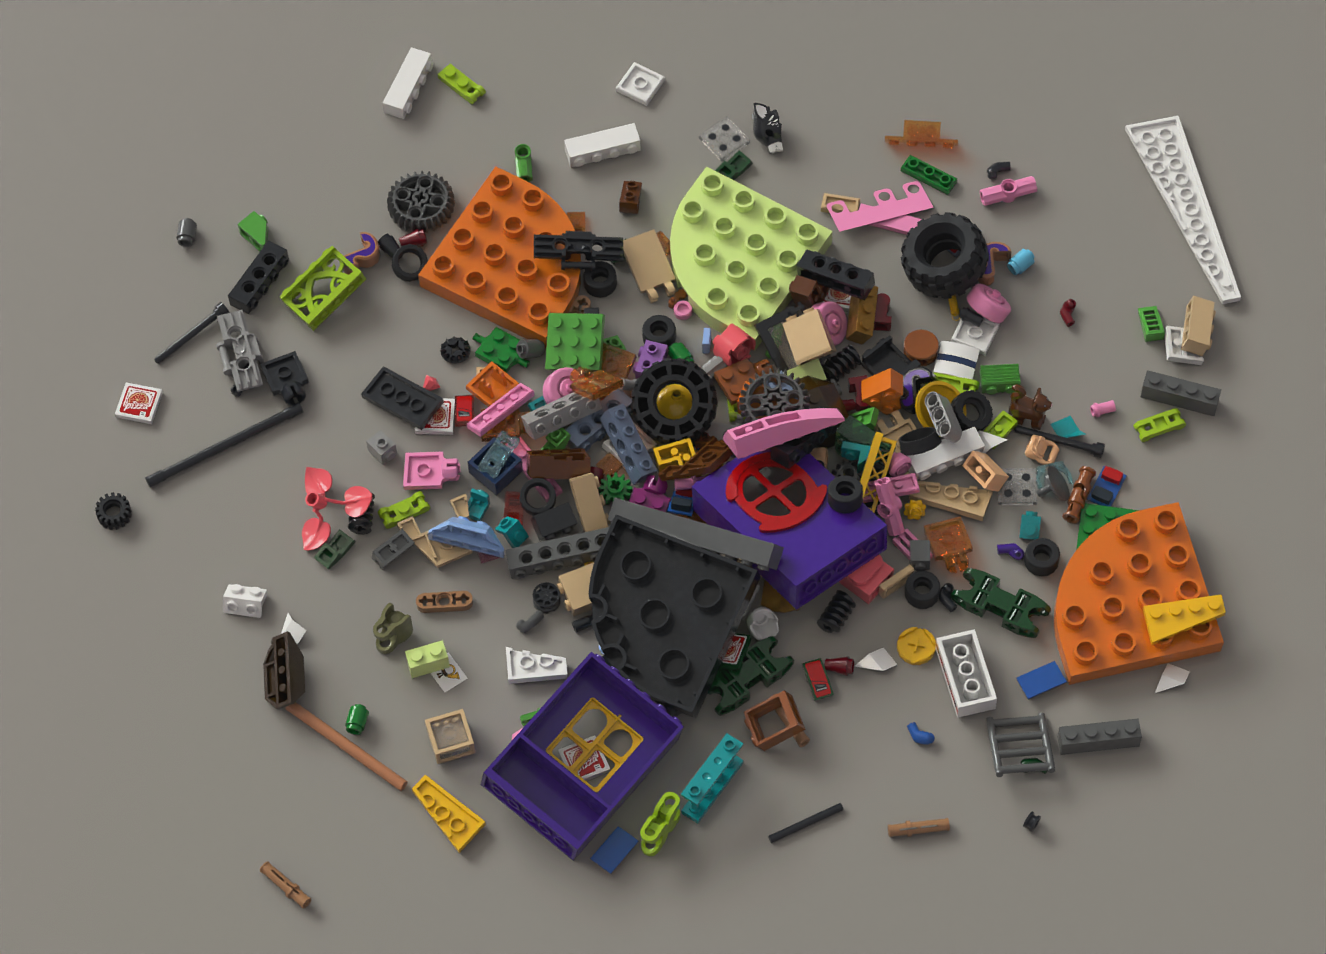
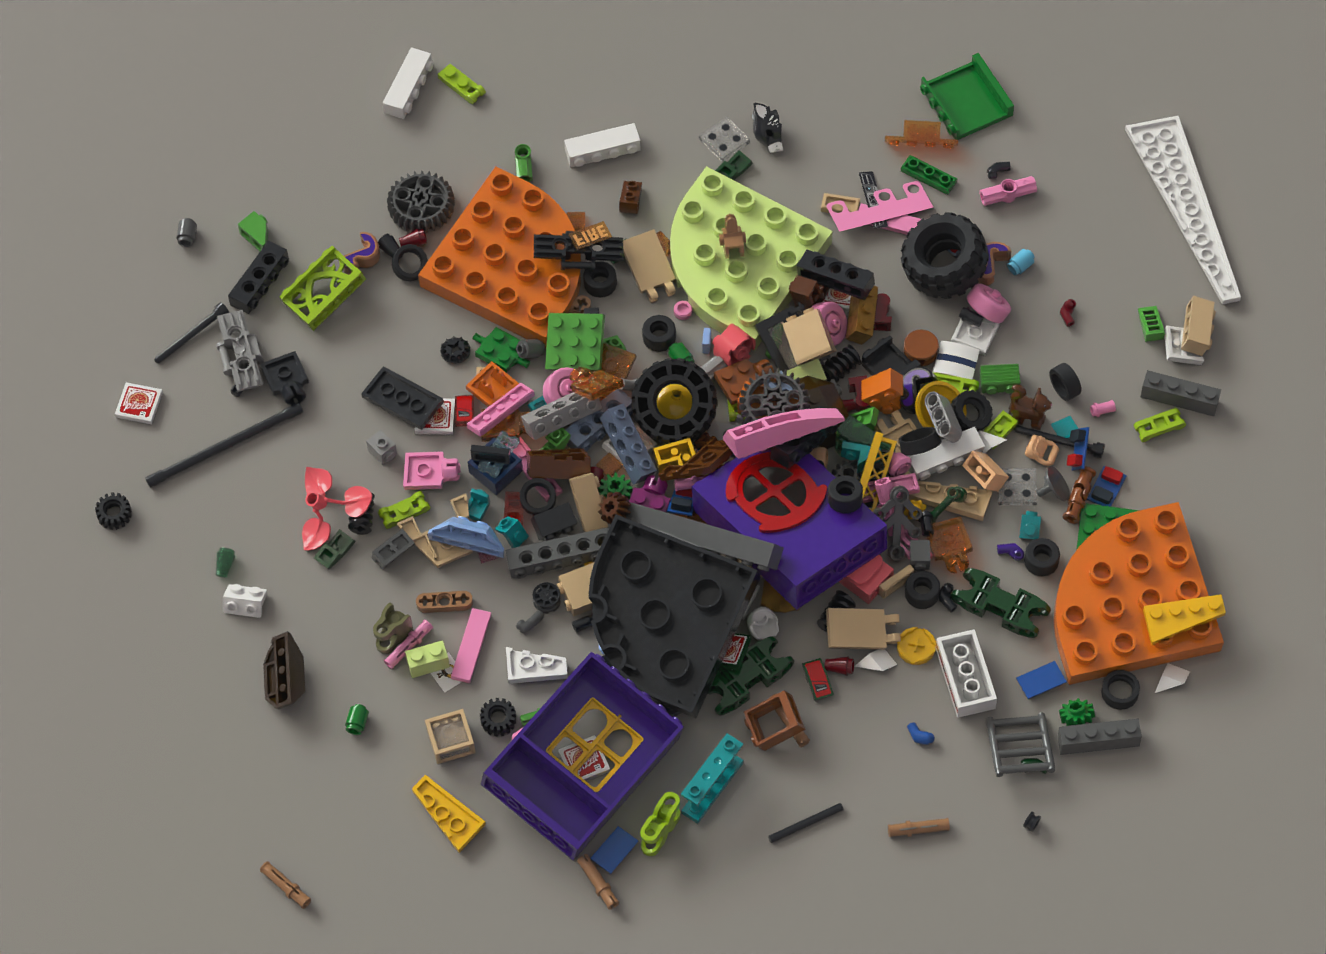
white sticker [281,612,307,645] -> none
nougat piece [285,702,408,791] -> none
coral rock [423,375,440,391] -> none
white tile [616,62,665,106] -> none
medium lavender brick [633,340,668,379] -> none
dark orange piece [668,289,688,309] -> none
yellow piece [948,295,960,321] -> none
clear light blue cap [1036,461,1073,490] -> none
none -> clear green cone [215,547,236,578]
none -> bright pink pin [383,620,433,669]
none -> bright pink tile [451,608,491,683]
none -> black tile [470,444,511,464]
none -> black tyre [480,698,516,737]
none -> clear orange sticker [569,221,612,250]
none -> medium nougat pin [577,854,619,910]
none -> reddish brown gear [598,492,631,525]
none -> medium nougat hinge [719,214,746,259]
none -> tan tile [826,608,901,650]
none -> black sticker [859,171,888,228]
none -> dark grey plant [873,485,922,561]
none -> black pin [918,511,934,537]
none -> green panel [920,53,1014,141]
none -> dark green brick [931,486,967,526]
none -> black tyre [1049,363,1082,401]
none -> green gear [1059,698,1095,726]
none -> piece [1067,427,1090,471]
none -> black tyre [1101,670,1140,710]

